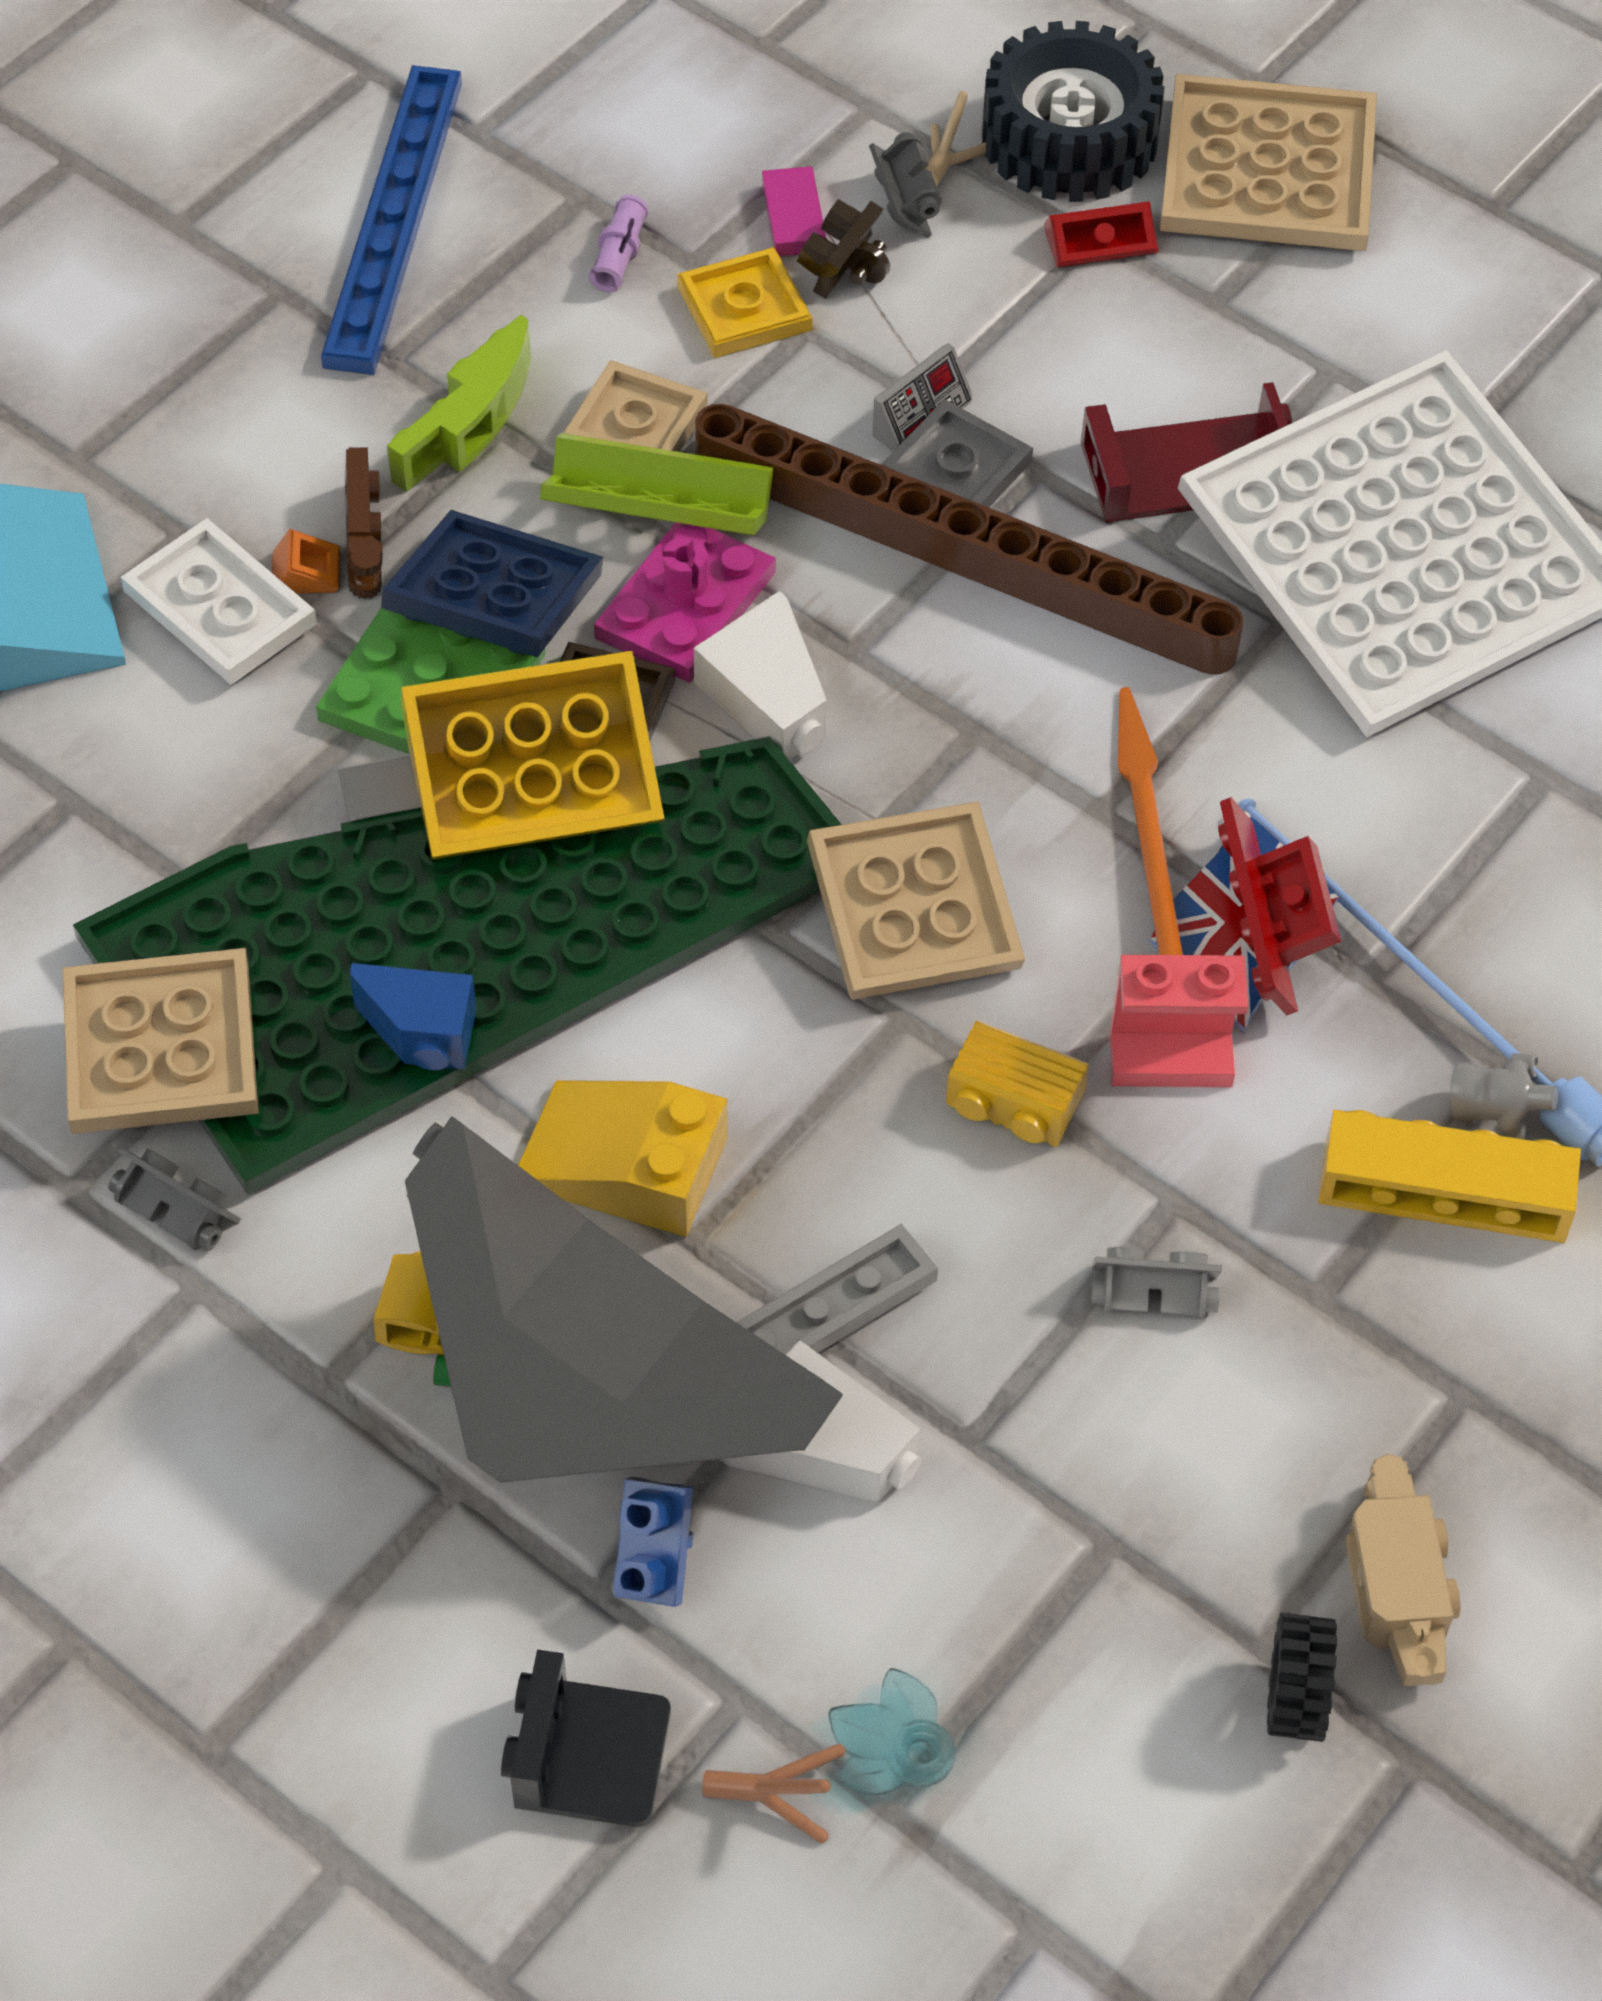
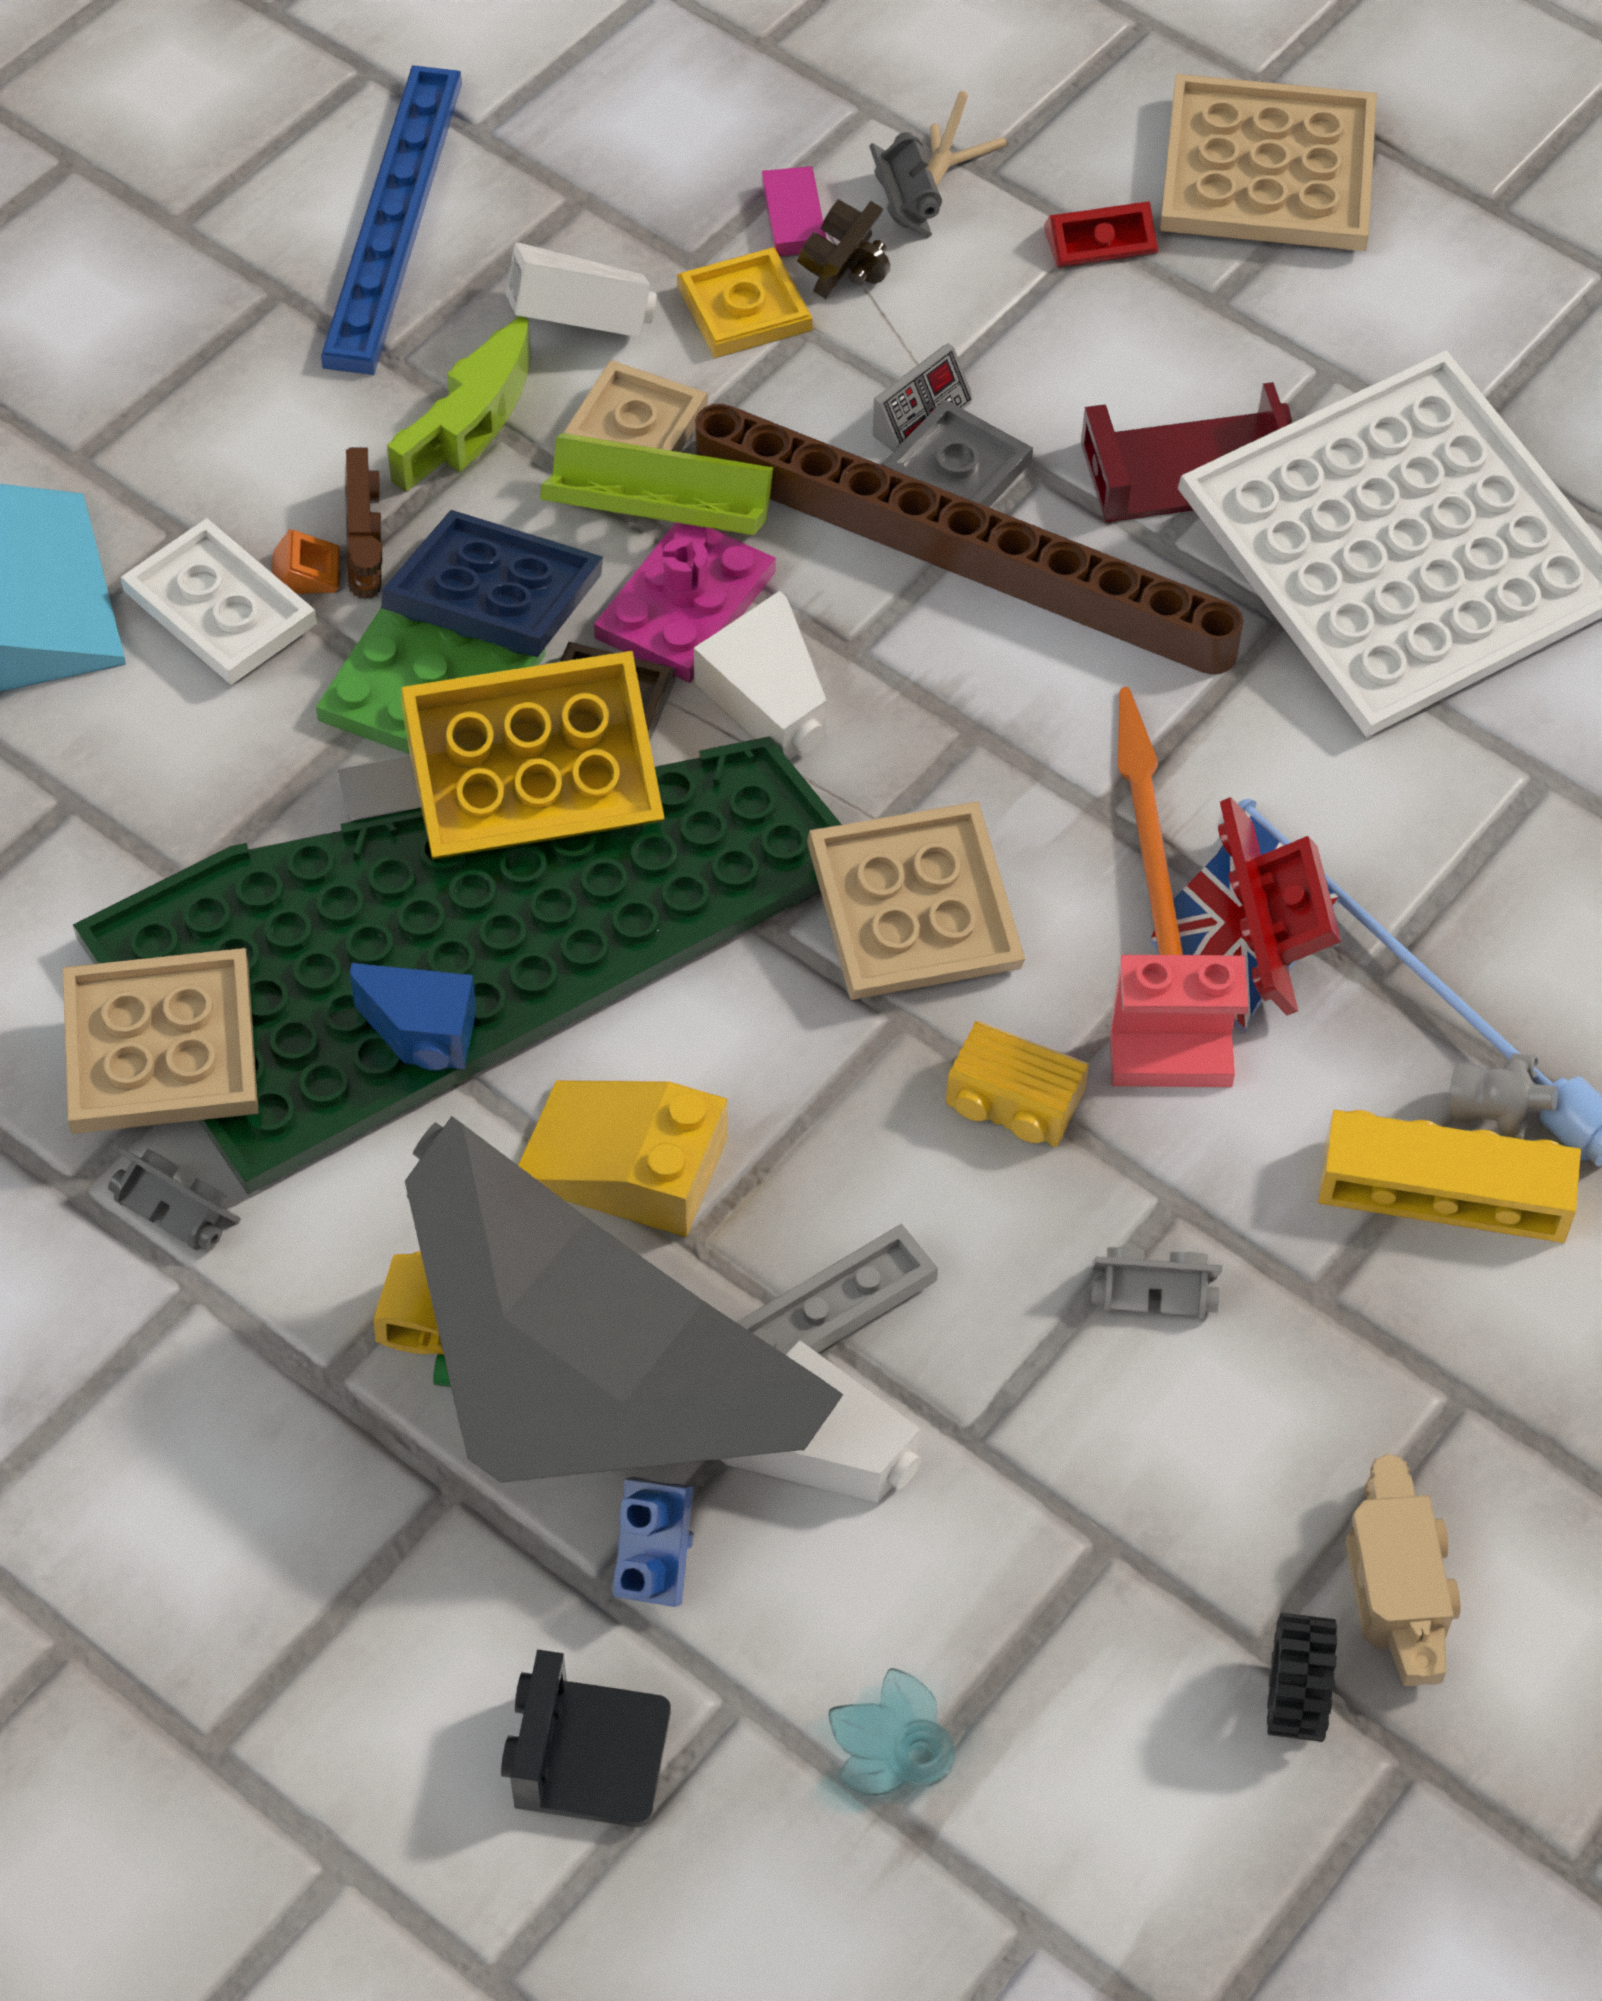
lavender pin [589,195,649,292] -> none
nougat plant [702,1744,846,1843] -> none
black wheel [982,21,1165,202] -> none
none -> white slope [505,242,656,337]

